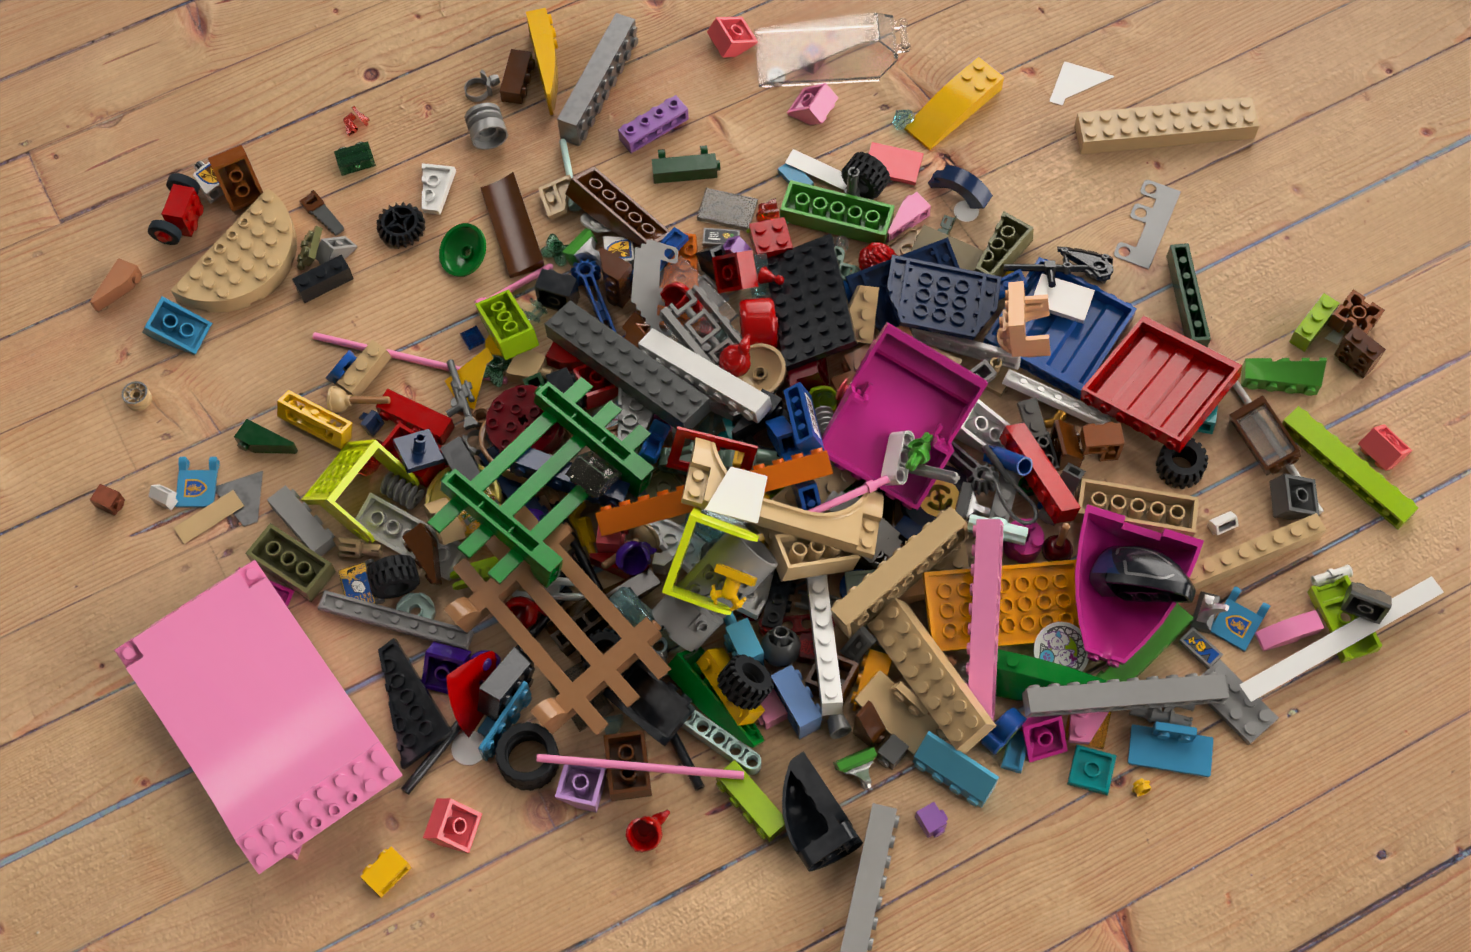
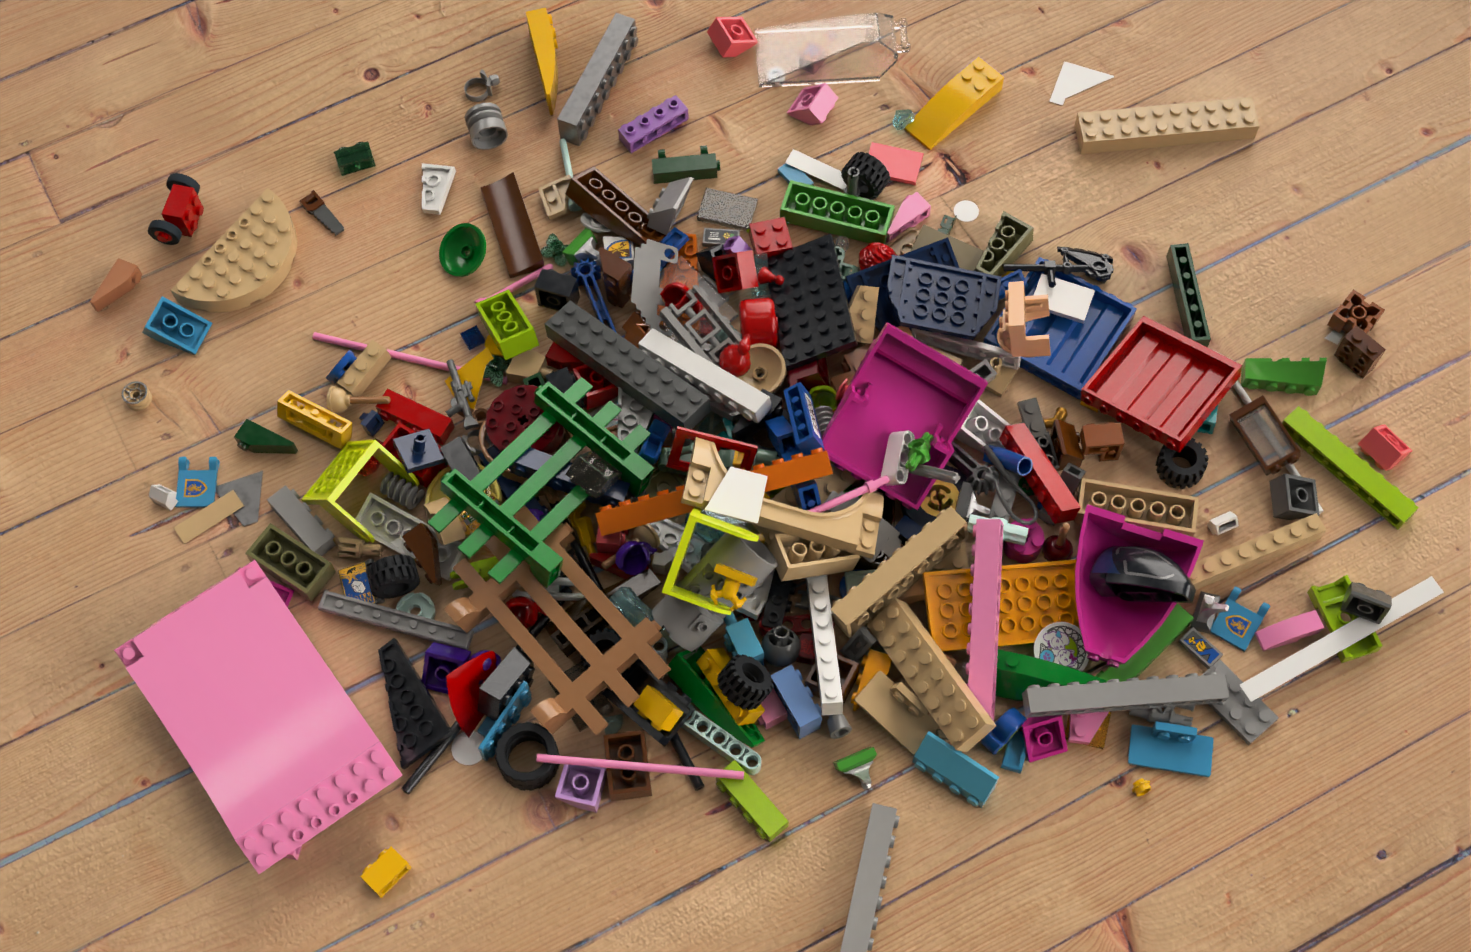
copper brick [90,484,125,516] -> none
torso [193,161,224,204] -> none
dark orange brick [208,145,263,212] -> none
black brick [292,254,354,303] -> none
olive plate [297,226,323,270] -> none
light grey slope [315,236,357,265] -> none
clear red piece [343,106,370,136] -> none
black gear [376,202,426,249] -> none
coral slope [423,798,482,853] -> none
reddish brown brick [499,49,535,104] -> none
clear light blue piece [522,298,548,323] -> none
red hair [626,809,670,853] -> none
clear red piece [756,198,780,222] -> none
black panel [782,751,863,872] -> none
reddish brown slope [853,700,886,747] -> none
dark grey brick [877,734,909,770] -> none
medium lavender brick [915,802,948,838] -> none
dark blue arch [928,165,993,209] -> none
white tile [1002,369,1112,425] -> none
teal tile [1067,745,1117,796] -> none
light grey piece [1114,180,1181,269] -> none
lime brick [1289,293,1340,352] -> none
white pin [1311,565,1353,587] -> none
none -> yellow brick [633,685,684,732]
none -> light grey slope [647,177,694,235]

